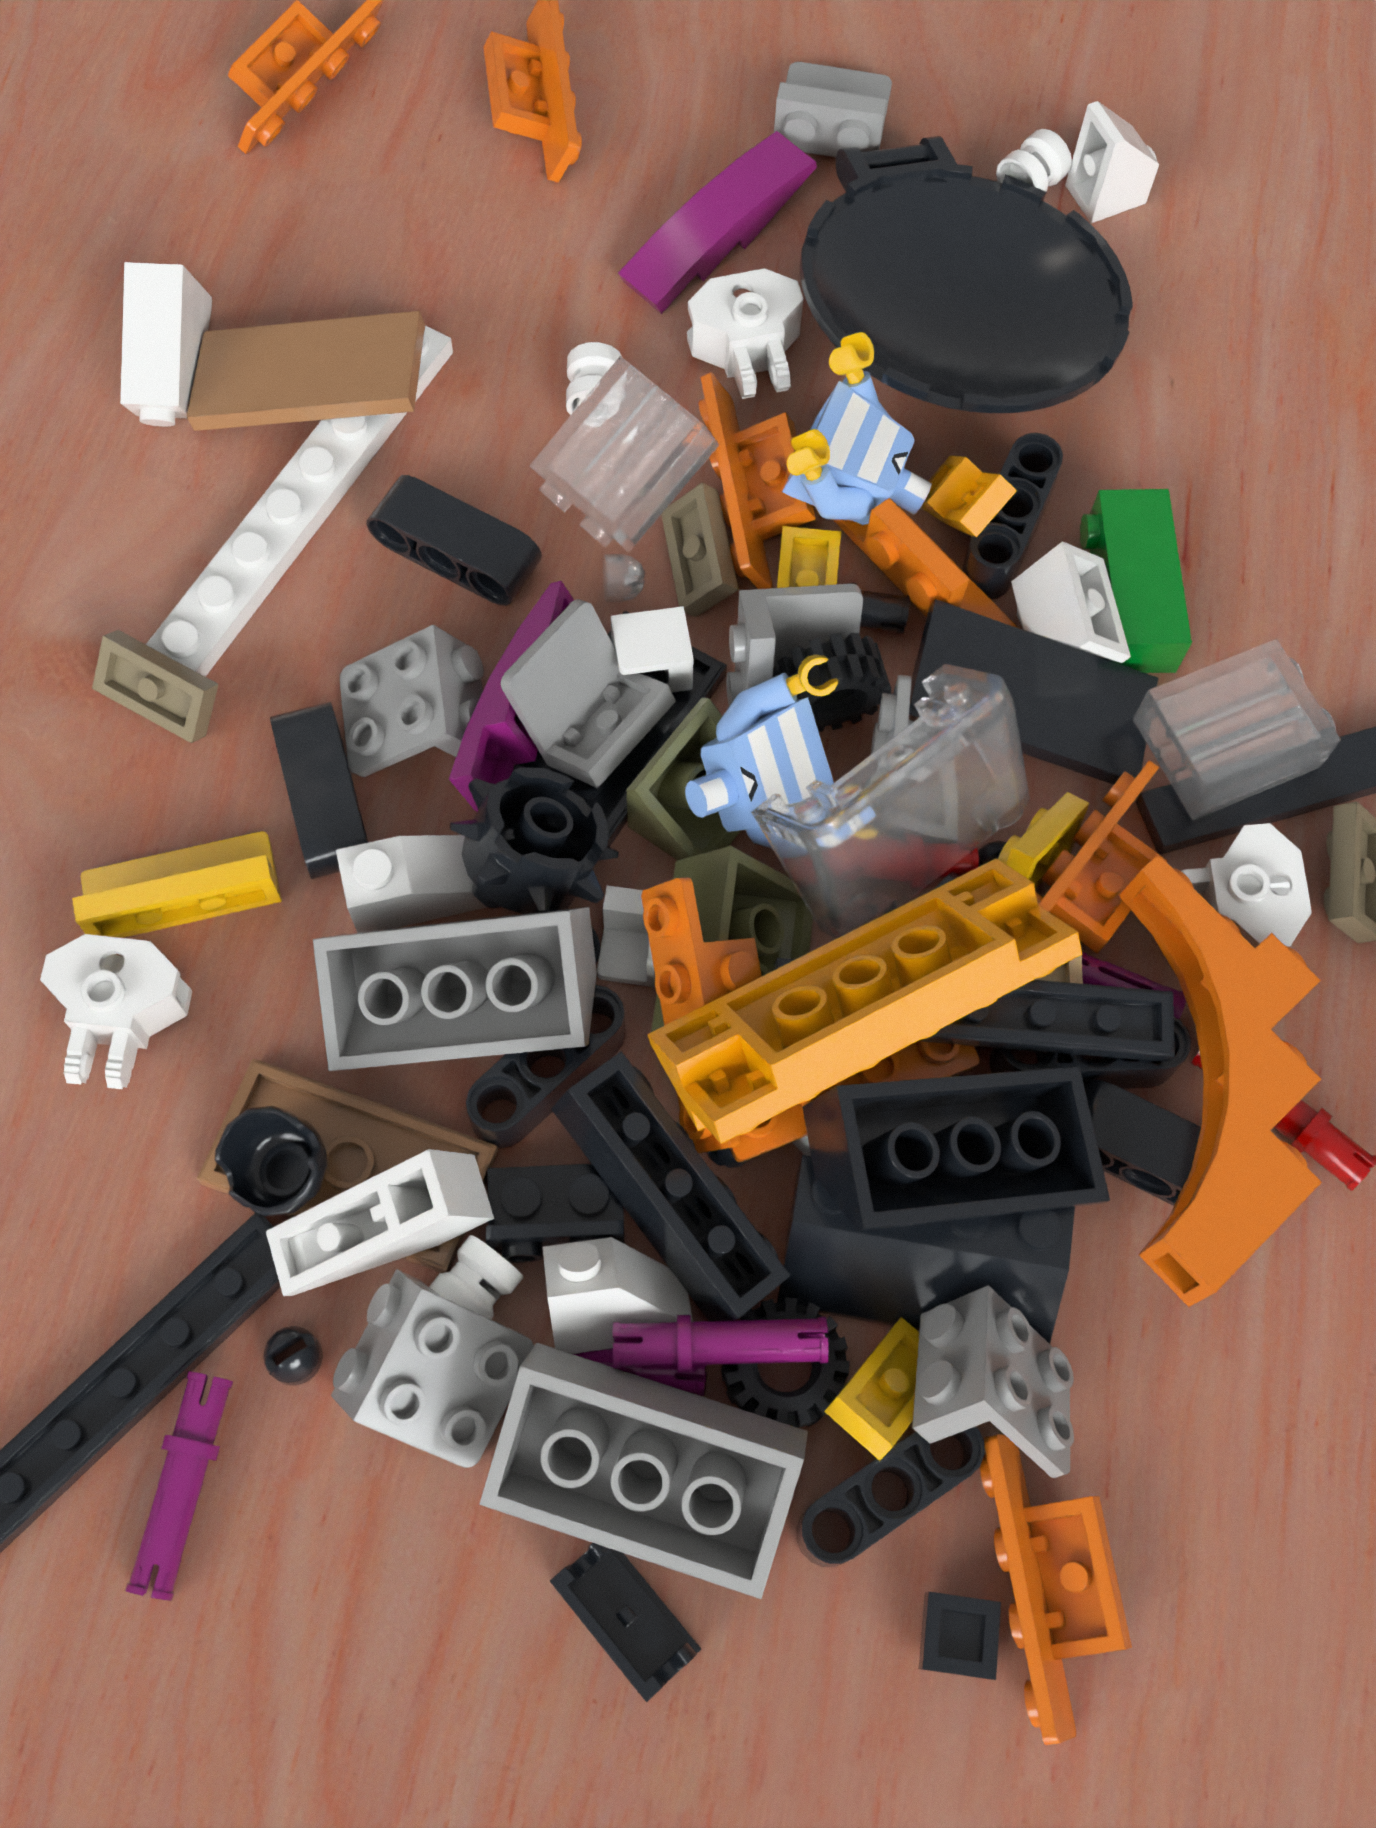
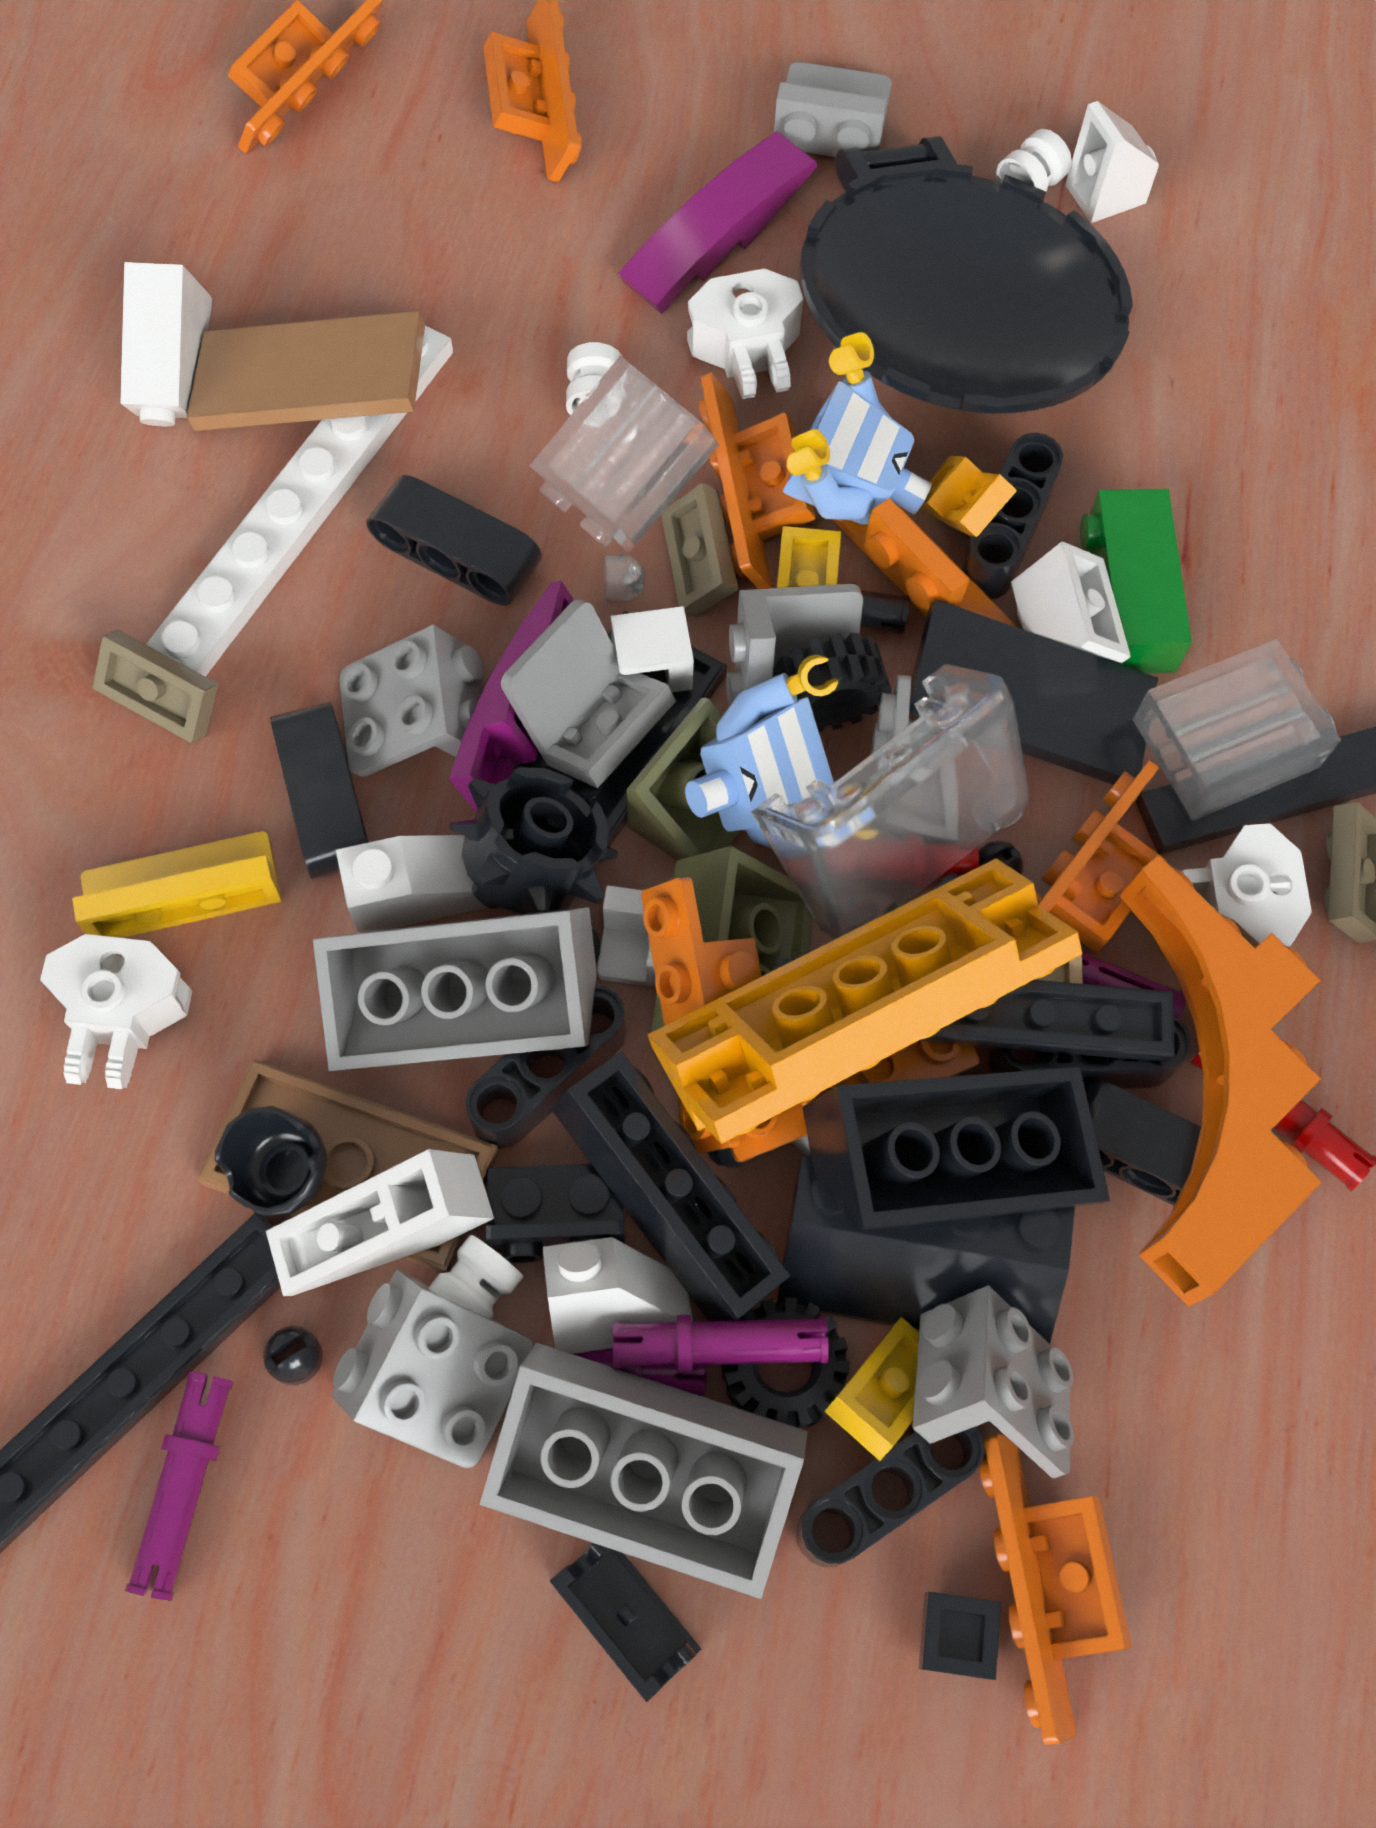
yellow plate [998,792,1089,889] -> none

